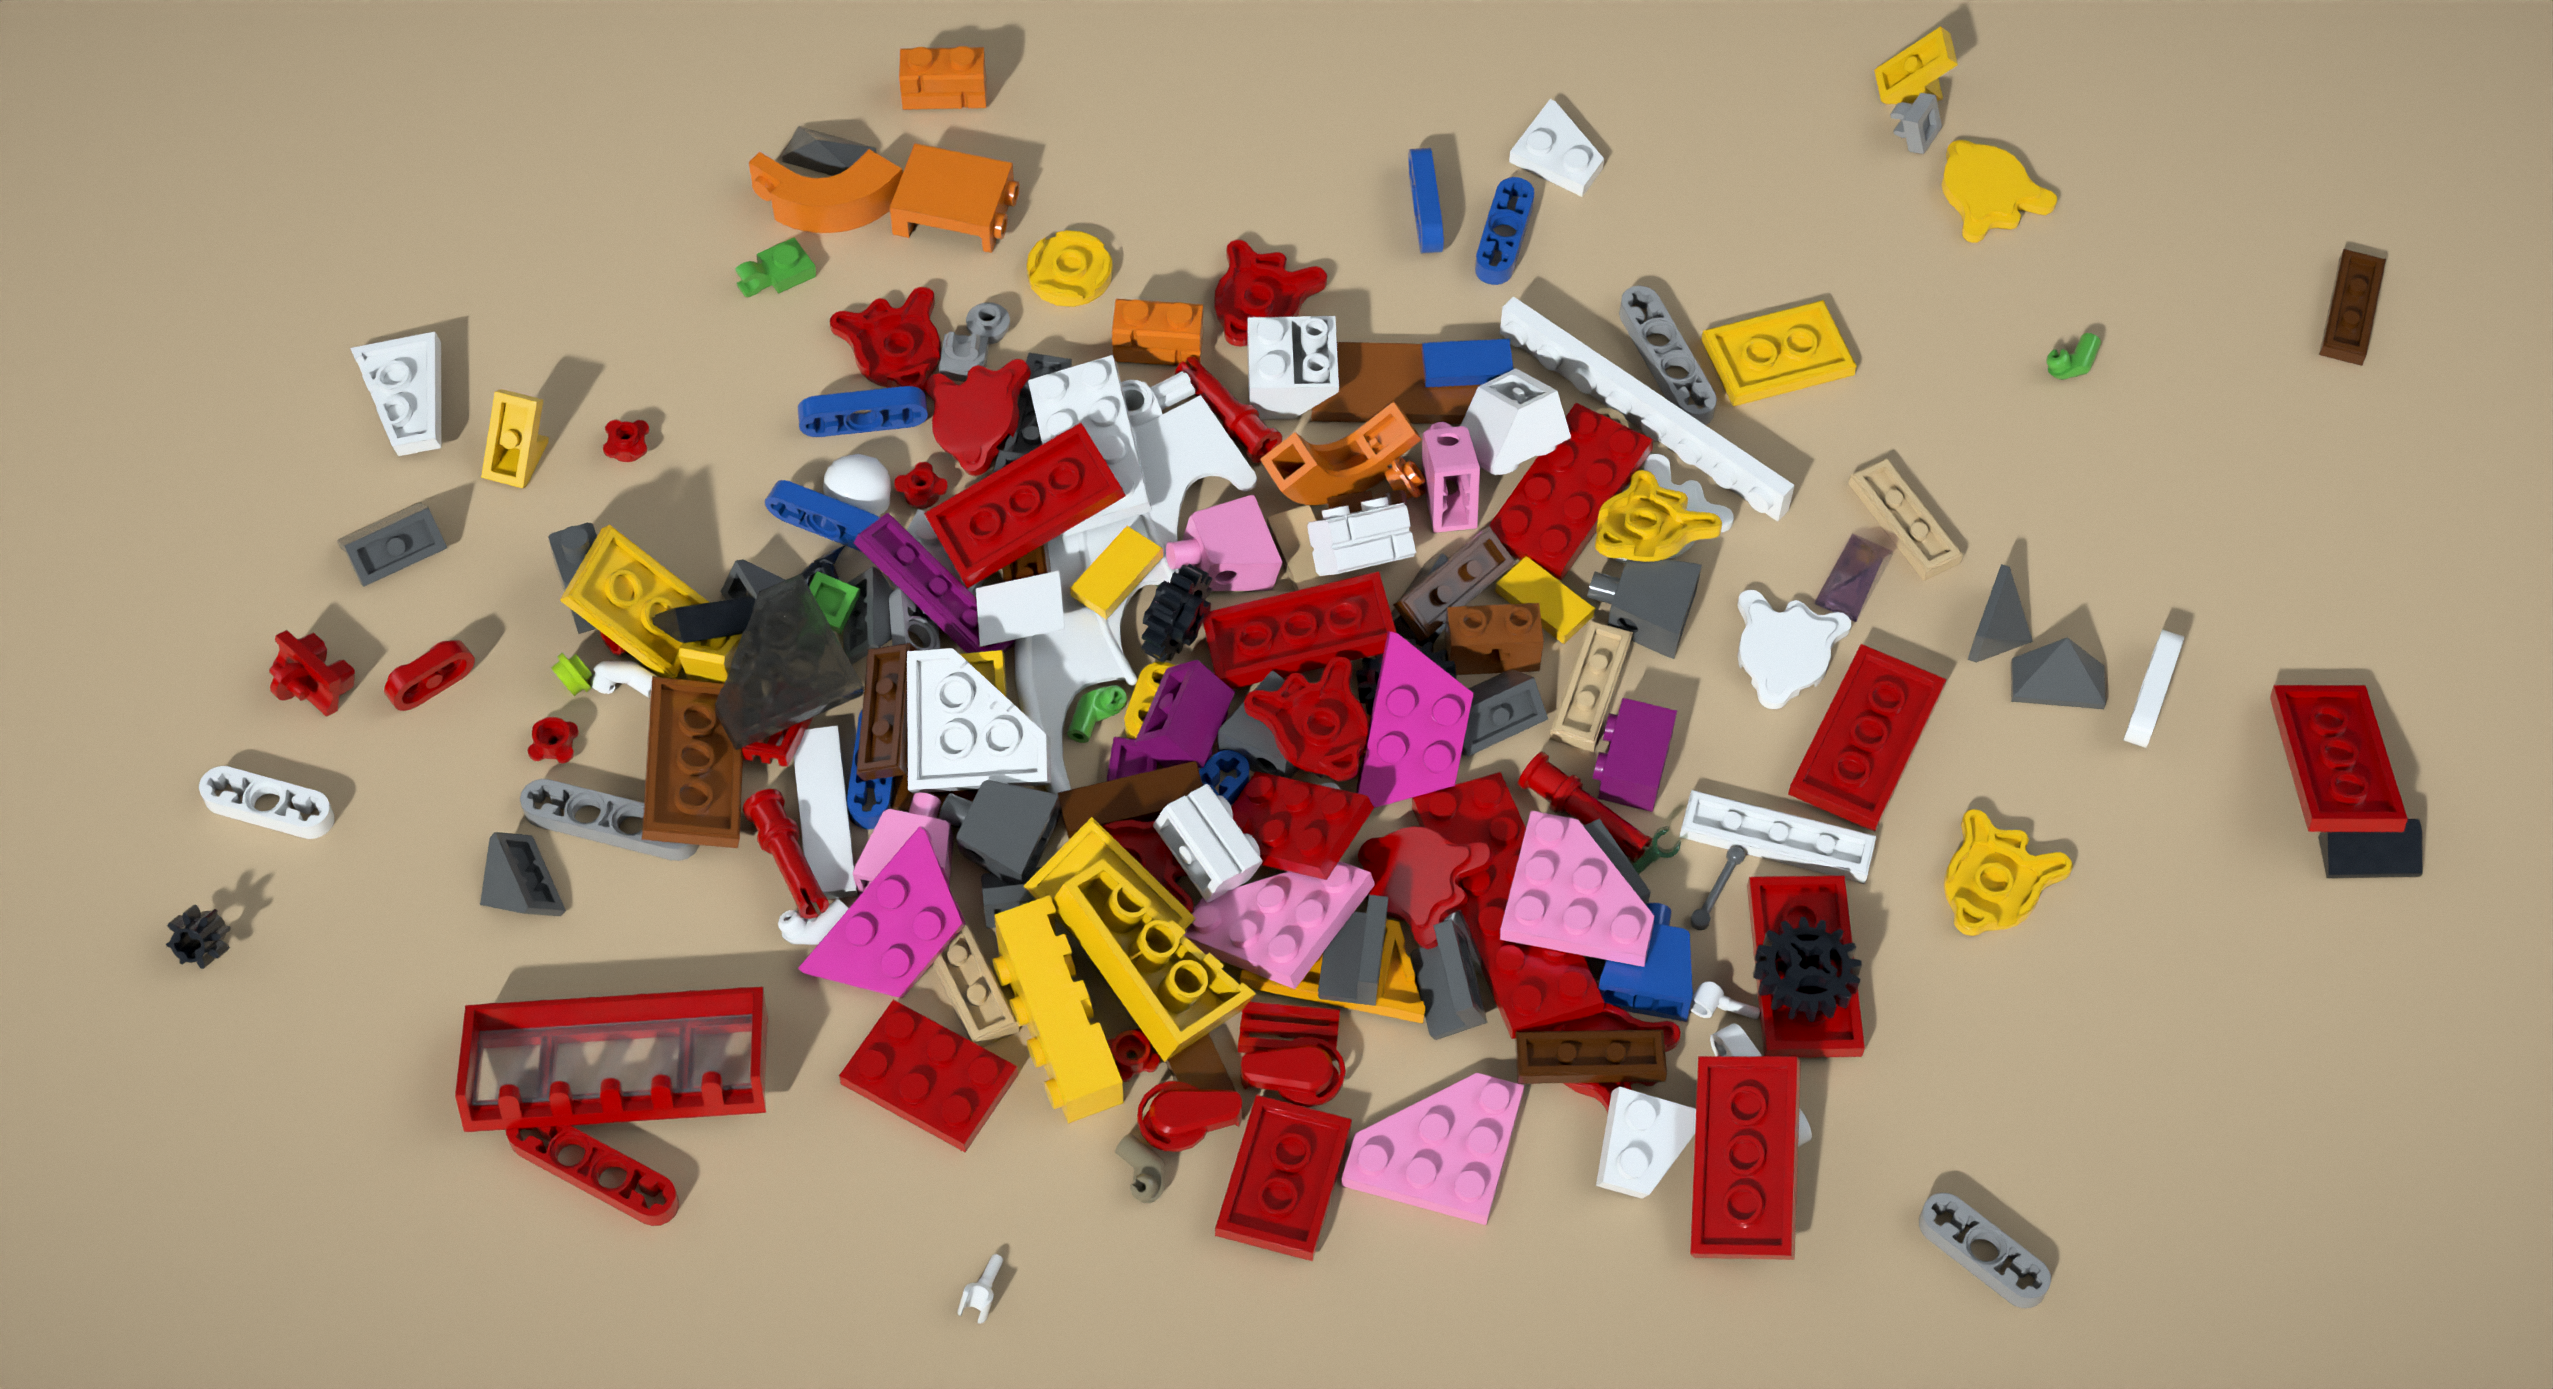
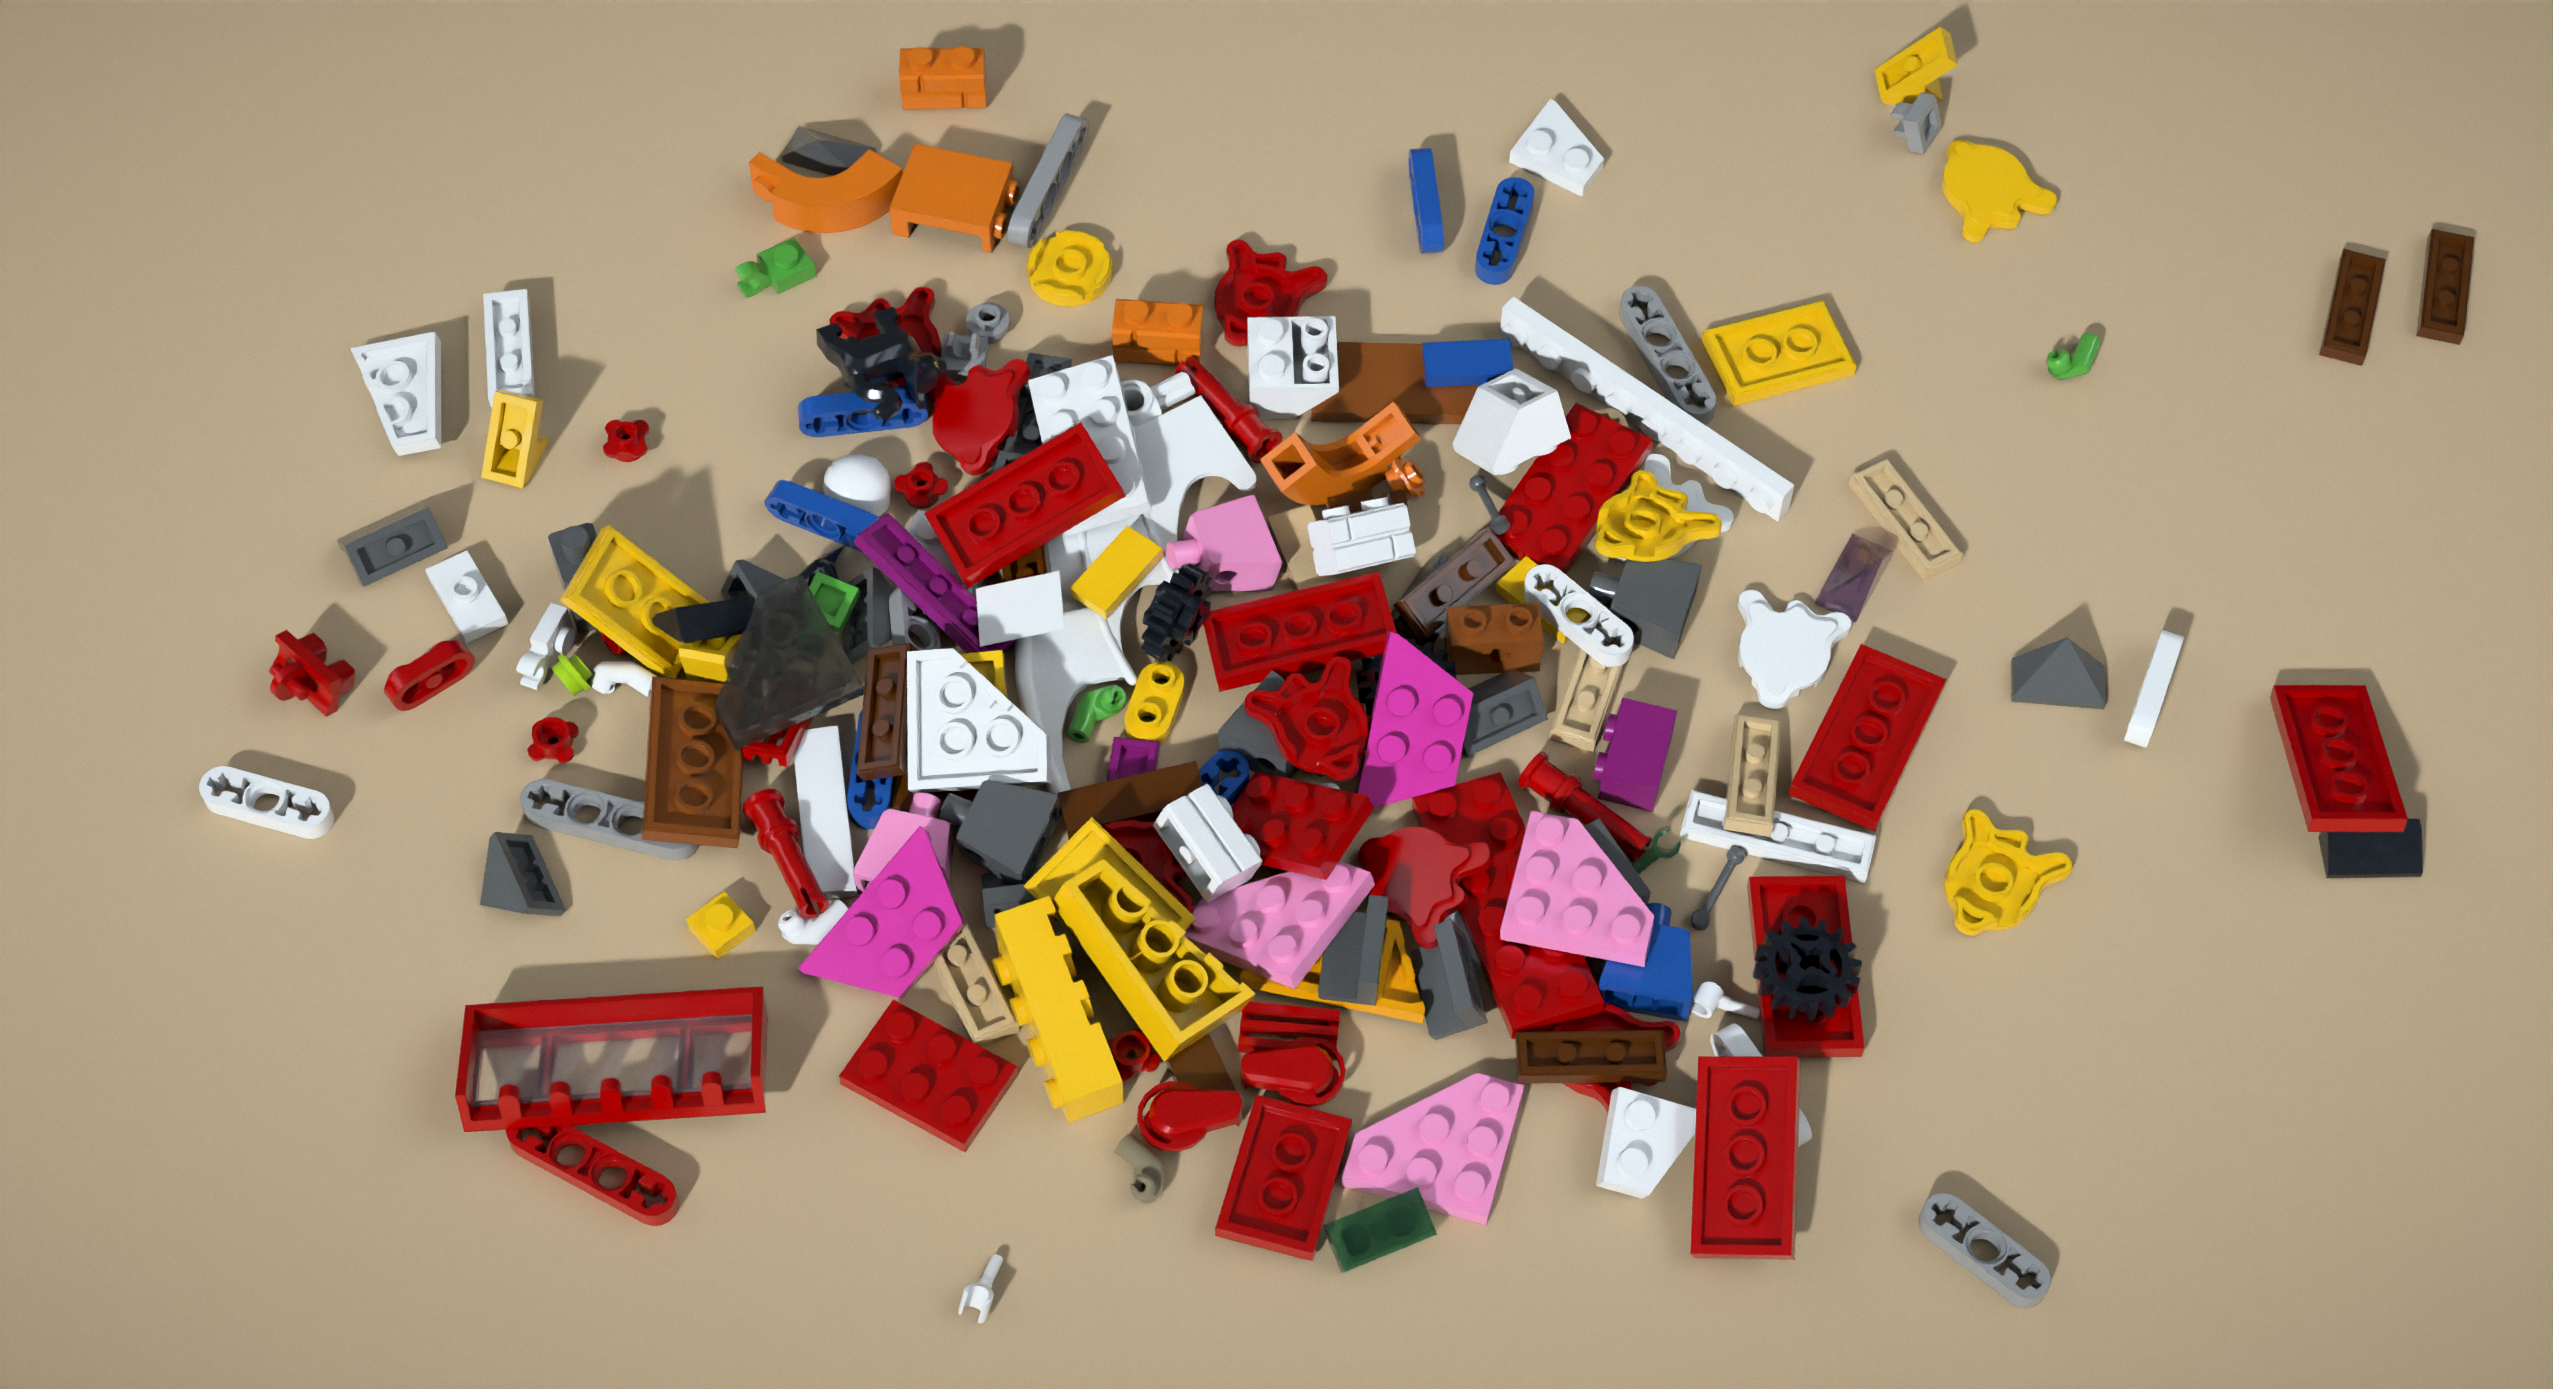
black gear [166,904,231,969] -> none
magenta brick [1134,659,1235,768] -> none
bright pink torso [1422,422,1480,533] -> none
dark grey slope [1967,564,2033,663] -> none
none -> white plate [425,550,508,644]
none -> white plate [483,289,535,409]
none -> white plate [516,603,575,690]
none -> yellow plate [686,891,756,960]
none -> black animal [816,307,948,420]
none -> light grey beam [1007,113,1088,248]
none -> clear green plate [1323,1187,1437,1273]
none -> dark grey hinge [1469,475,1510,535]
none -> white beam [1523,564,1634,667]
none -> tan tile [1723,714,1782,837]
none -> reddish brown tile [2416,229,2474,345]

